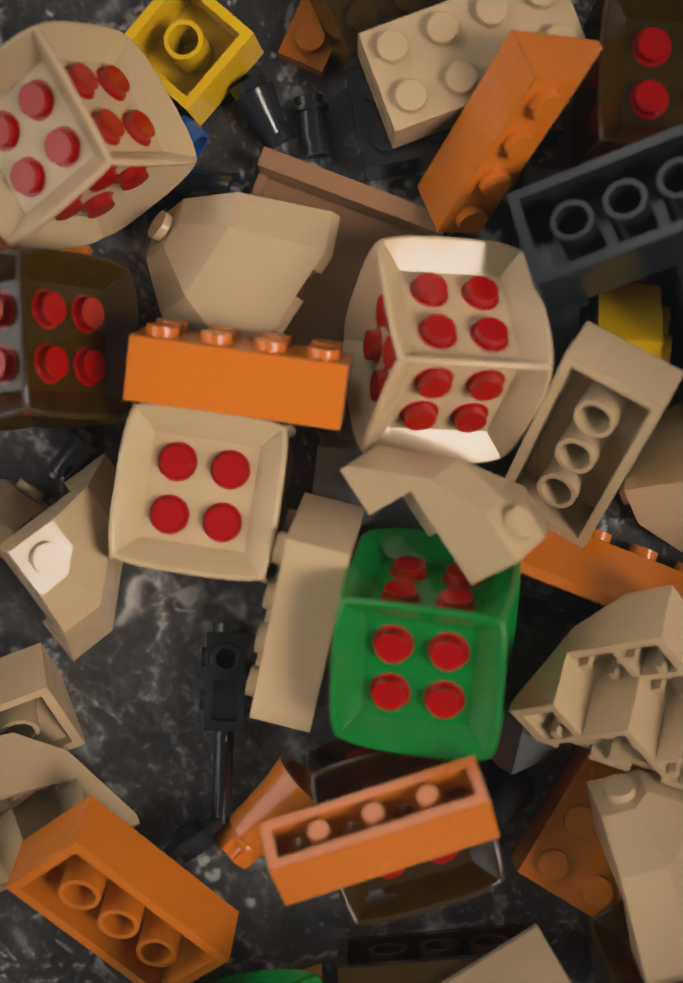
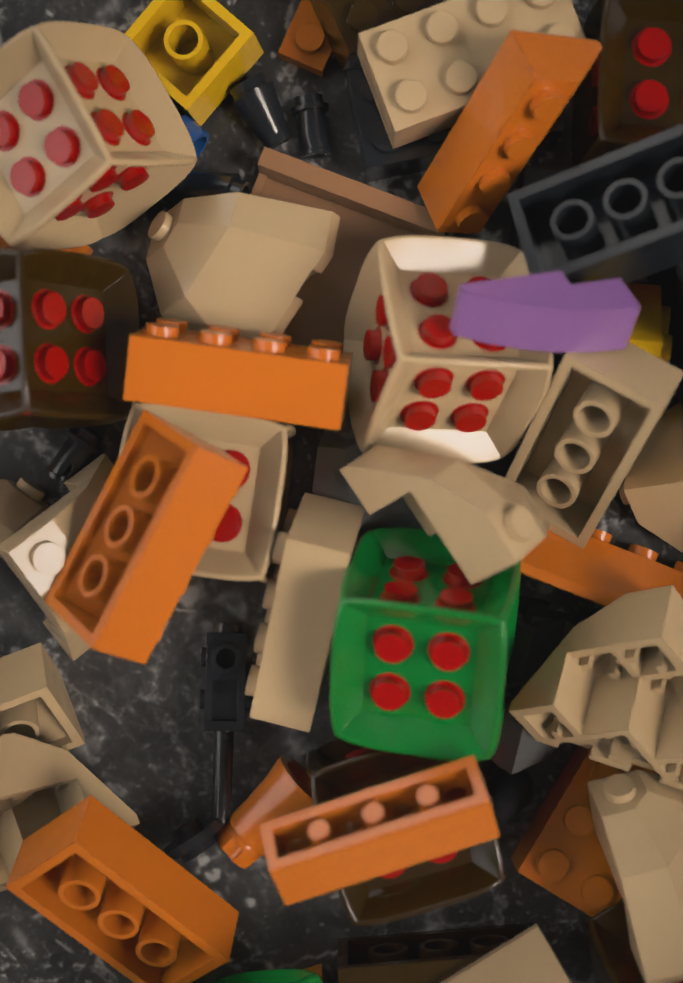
none -> orange slope [45,409,248,664]
none -> medium lavender slope [449,271,641,353]

